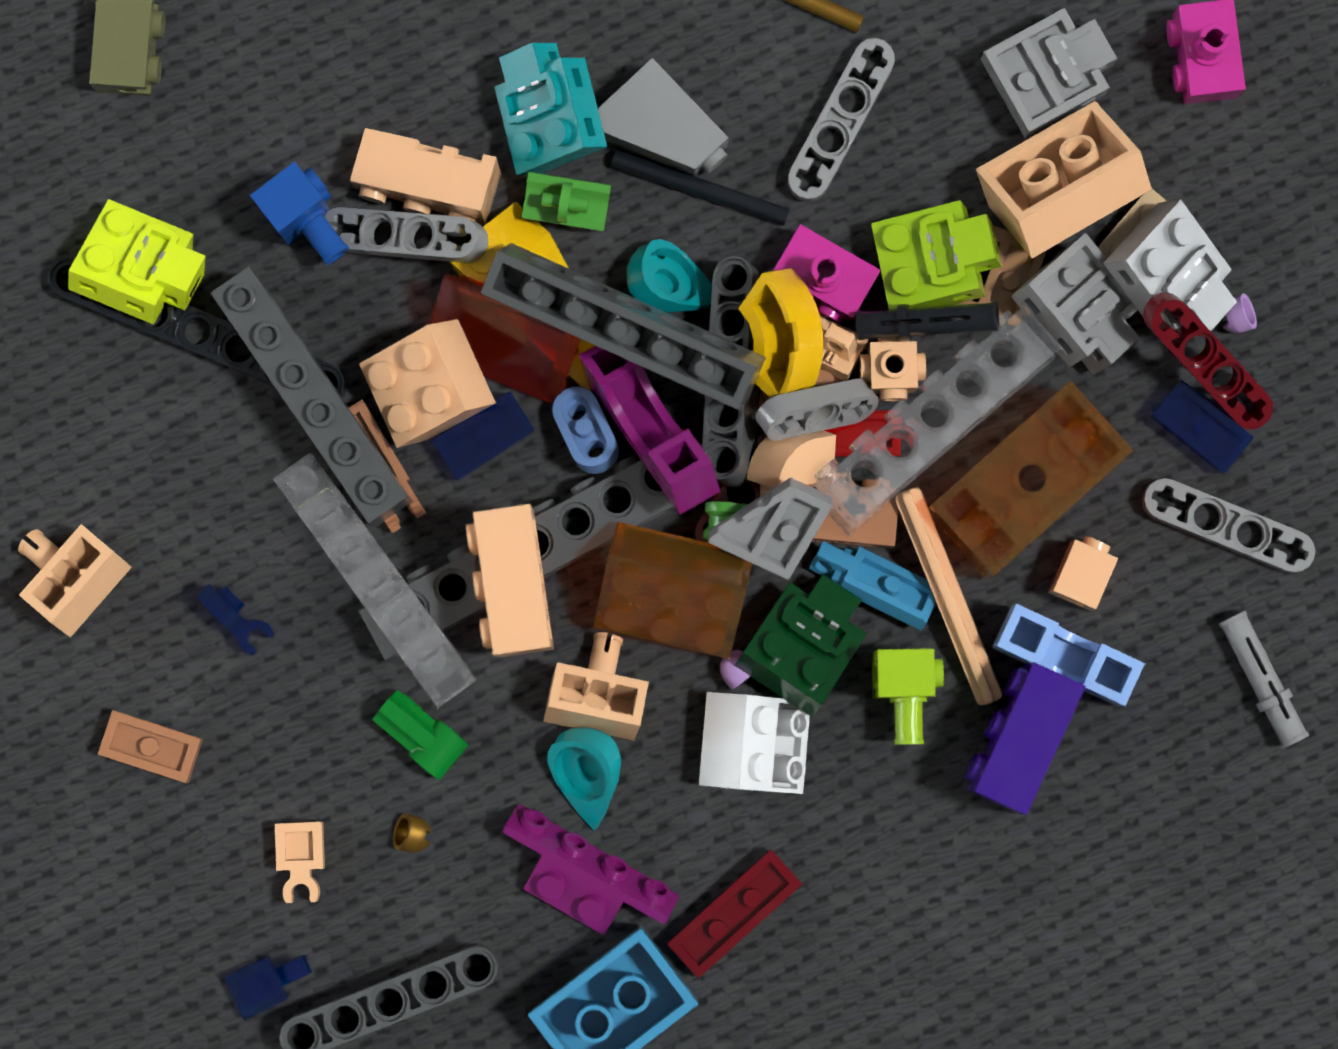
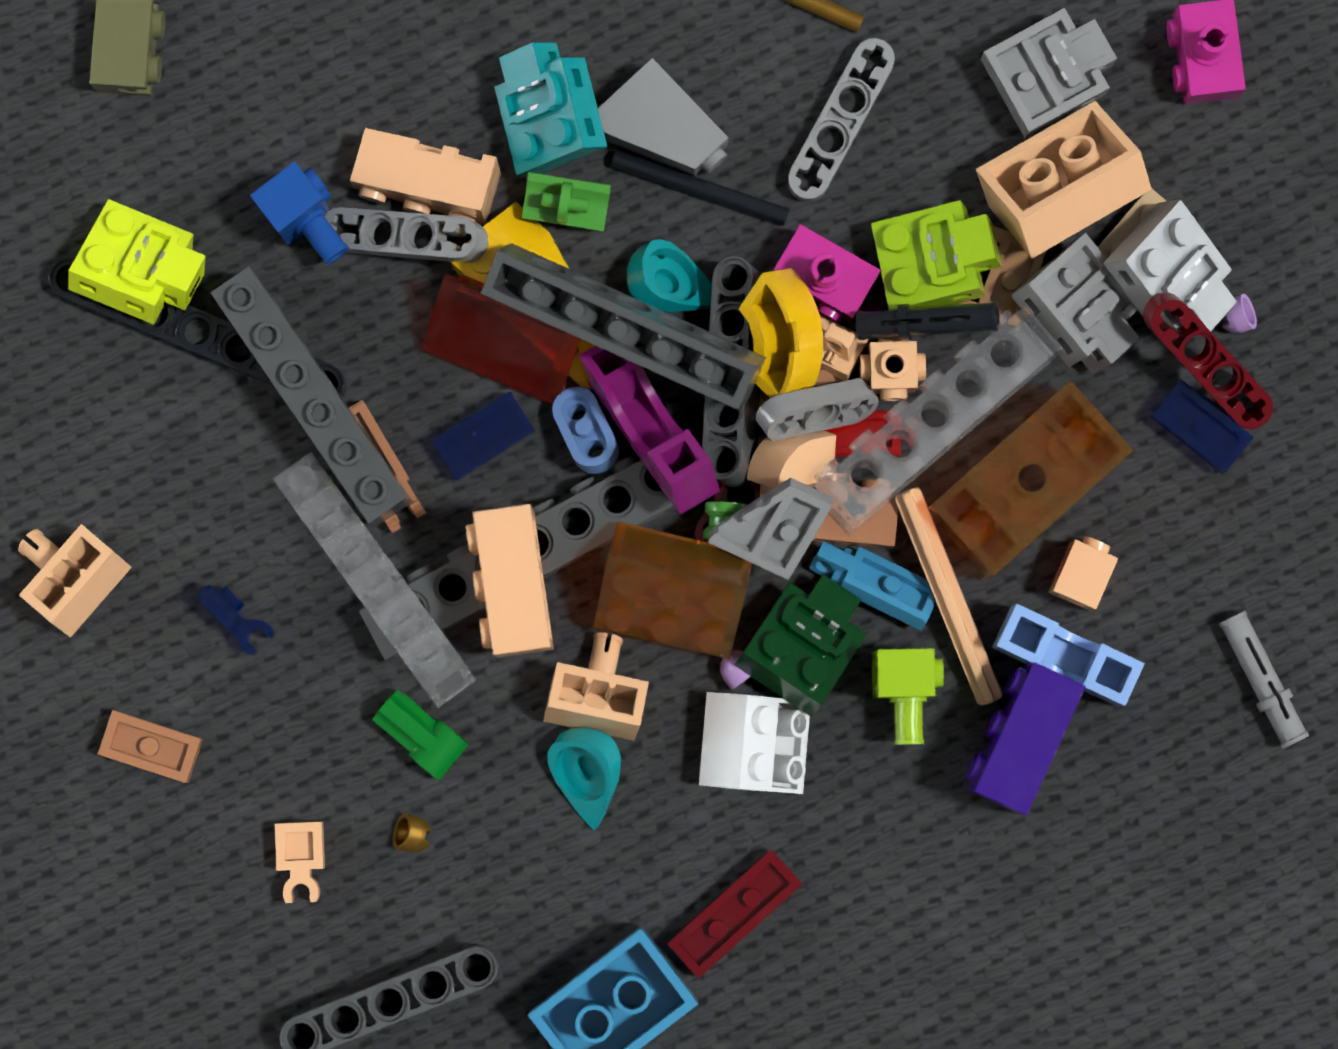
clear blue plate [224,955,313,1020] -> none
light nougat brick [359,319,496,448] -> none
magenta bracket [502,804,679,935] -> none
light grey beam [1141,478,1316,573] -> none

